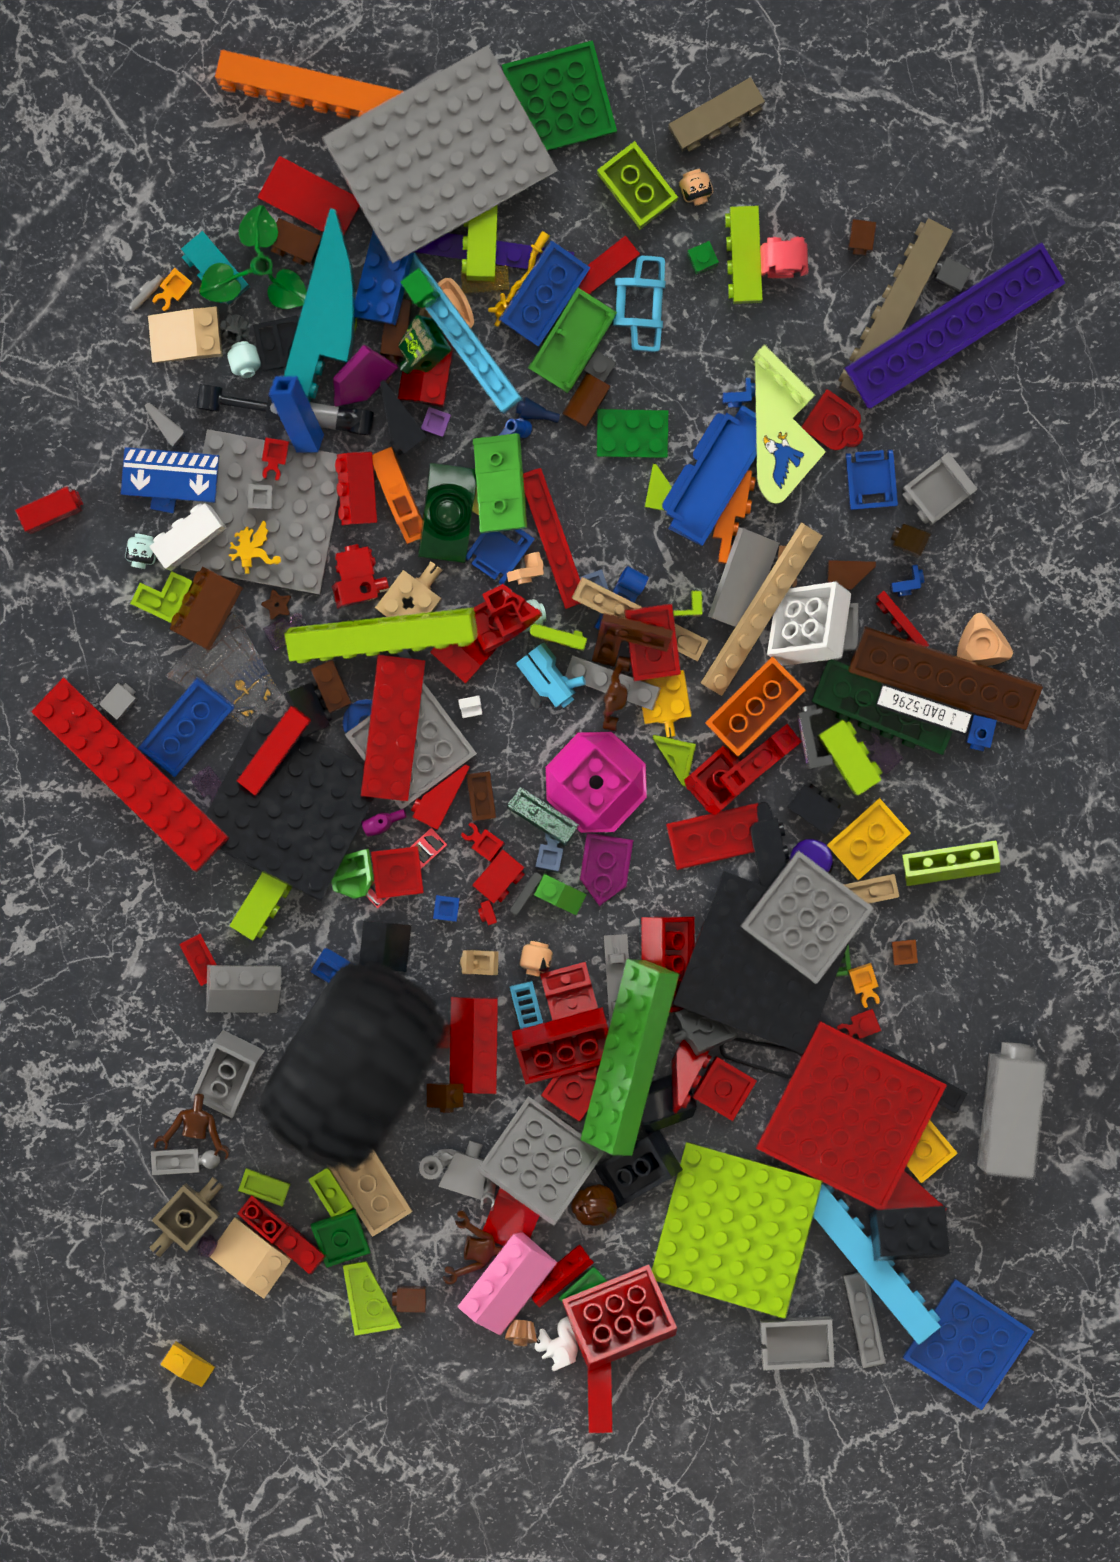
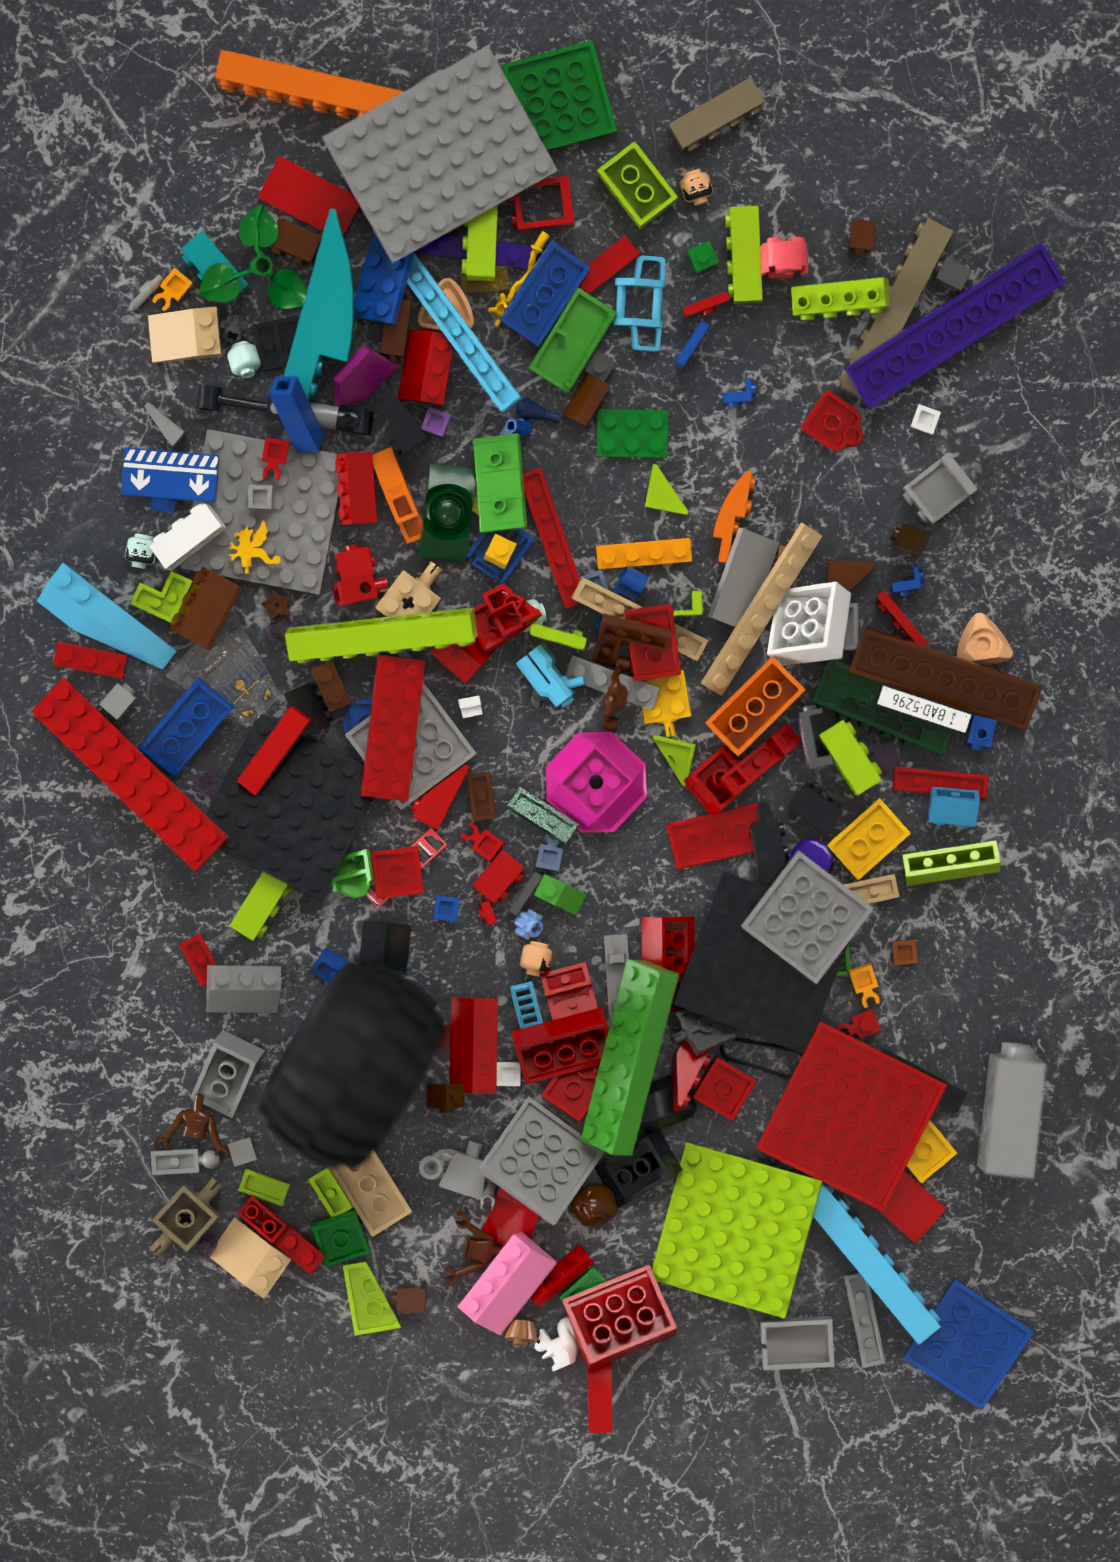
red brick [15,487,83,534] -> none
yellow slope [160,1341,215,1387] -> none
magenta piece [362,809,407,837] -> none
dark green torso [399,314,452,374] -> none
green brick [400,268,441,309] -> none
tan bracket [460,950,499,975] -> none
light nougat bracket [507,552,544,585] -> none
magenta tile [580,833,633,906] -> none
blue slope [662,405,757,546] -> none
yellowish green piece [753,345,826,504] -> none
blue container [845,449,898,510] -> none
black brick [869,1206,950,1261] -> none
none -> medium azure wedge [37,563,177,670]
none -> red plate [53,642,128,679]
none -> light grey tile [227,1137,257,1167]
none -> yellow brick [484,534,517,570]
none -> white plate [497,1062,521,1086]
none -> red window [509,176,574,233]
none -> light blue gear [514,909,543,940]
none -> light orange plate [596,538,692,570]
none -> blue tile [675,321,709,370]
none -> red plate [682,291,730,319]
none -> lime brick [791,277,890,321]
none -> red tile [892,767,989,799]
none -> white plate [910,404,941,435]
none -> dark azure brick [928,786,980,828]

